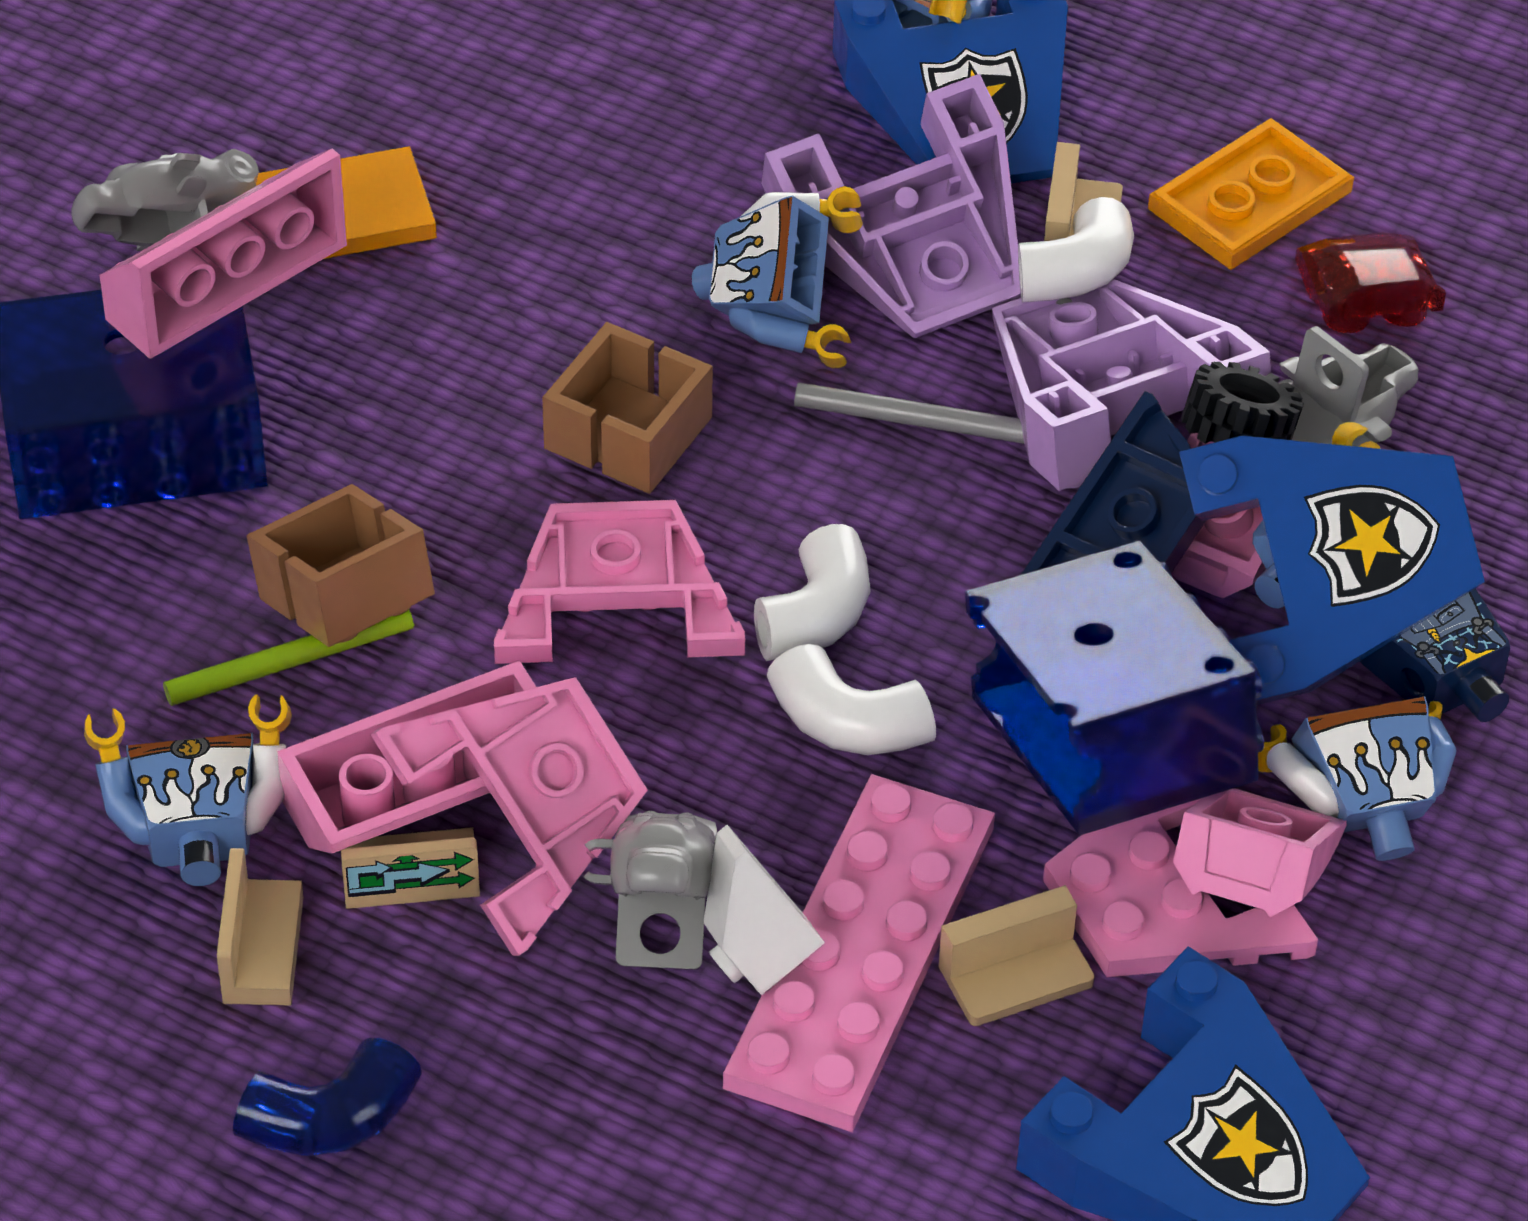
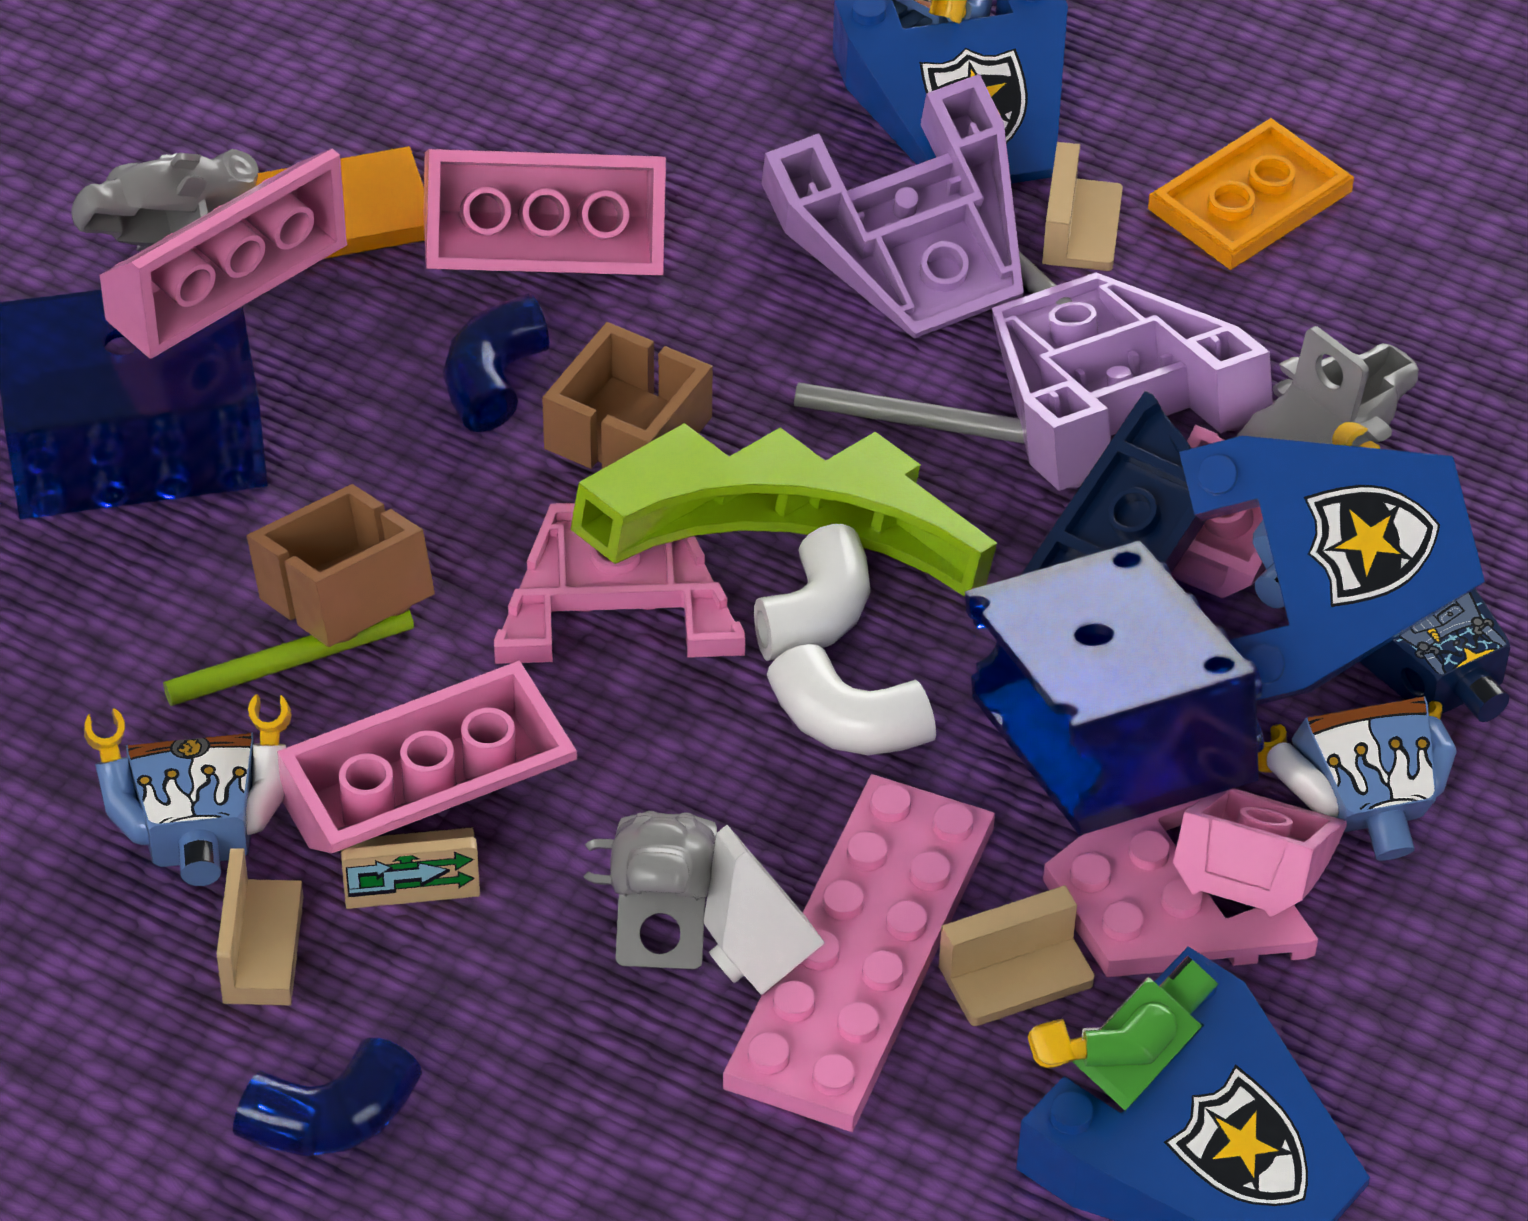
bright pink wing [370,677,648,956] -> none
torso [692,186,862,368] -> none
white cylinder [1018,197,1134,302] -> none
black tyre [1181,361,1304,444] -> none
clear red slope [1295,232,1446,333] -> none
none -> bright pink slope [423,149,666,276]
none -> clear blue cylinder [443,293,550,432]
none -> lime arch [570,423,997,599]
none -> bright green torso [1027,955,1219,1110]

